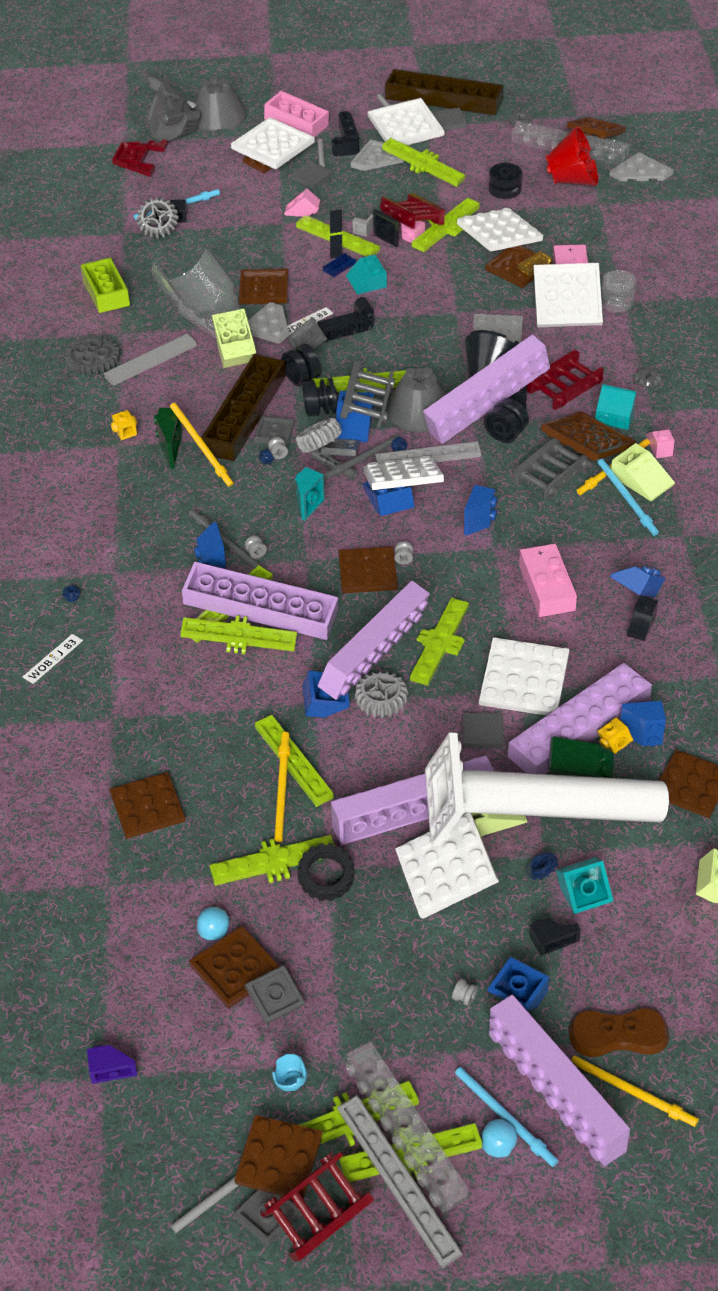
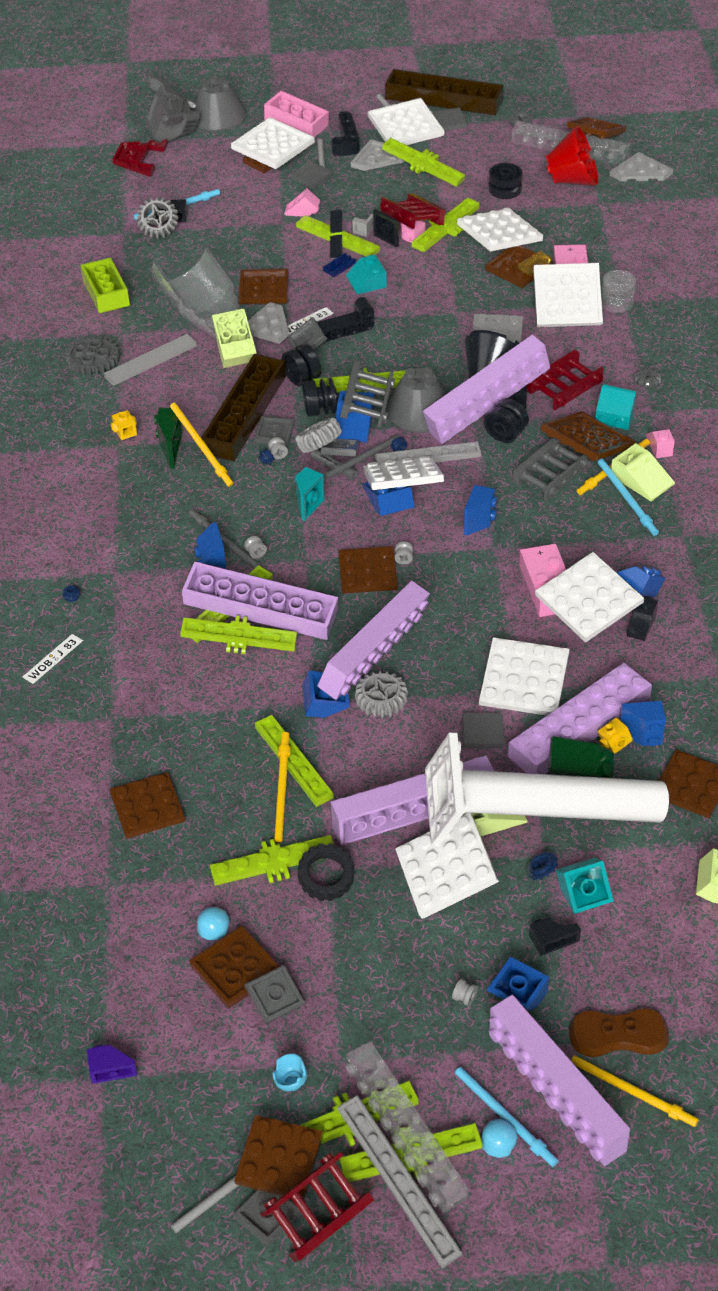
lime hinge [410,598,469,686] -> none
none -> white plate [535,552,644,643]

